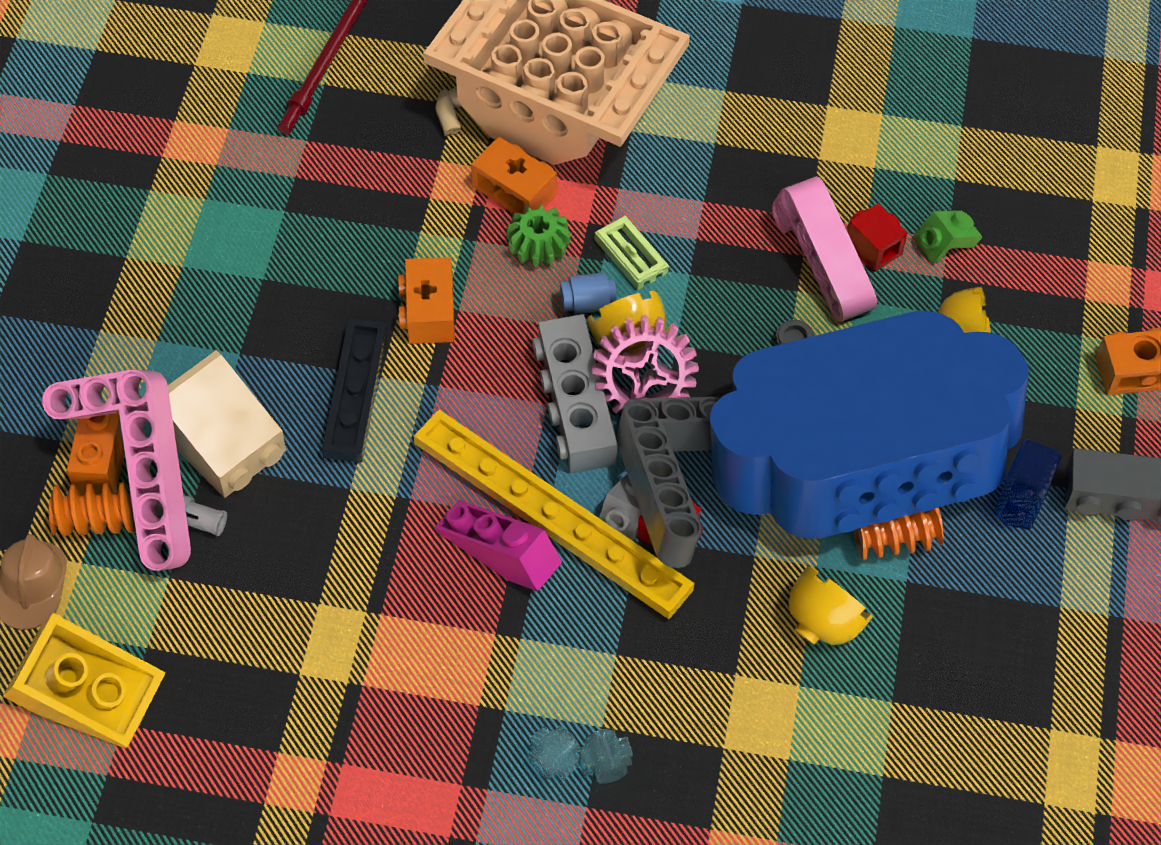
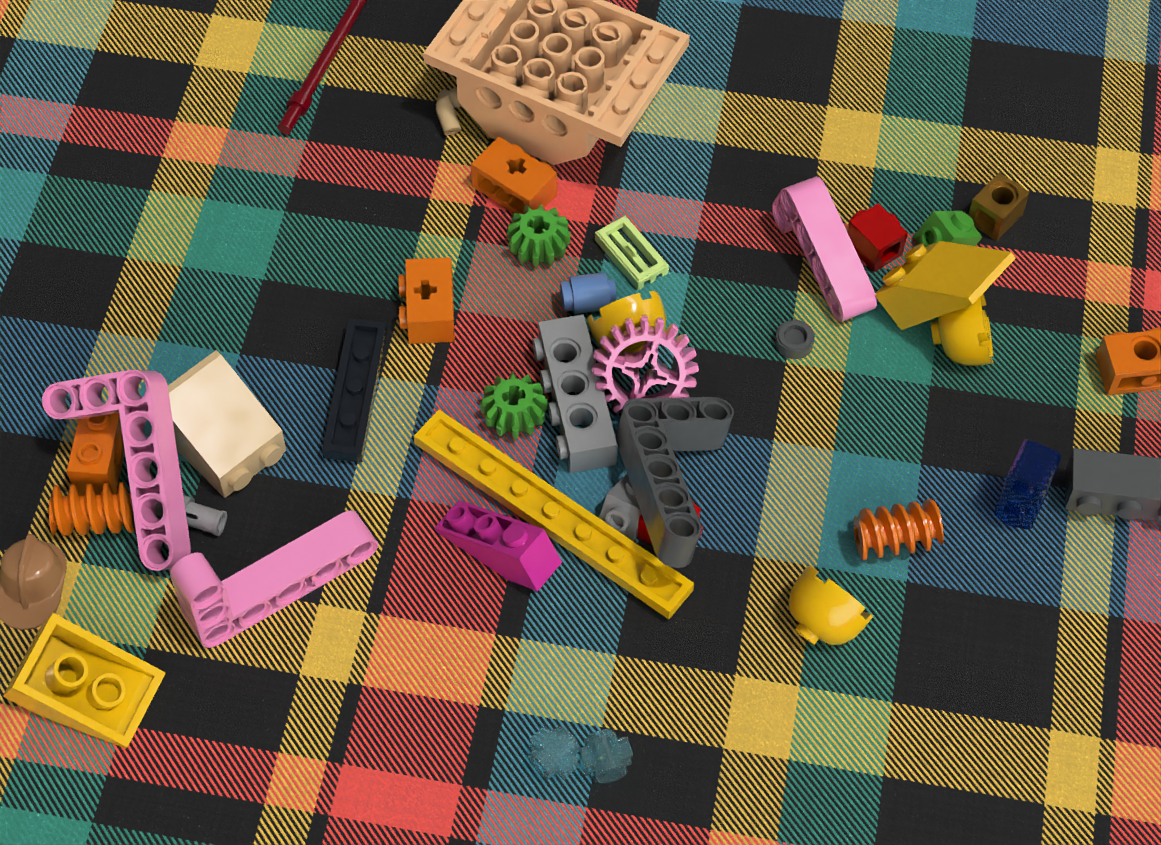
blue brick [710,311,1029,538] -> none
none -> bright pink beam [170,510,378,648]
none -> bright green gear [480,371,548,441]
none -> yellow slope [874,241,1015,330]
none -> pearl gold brick [969,173,1030,241]

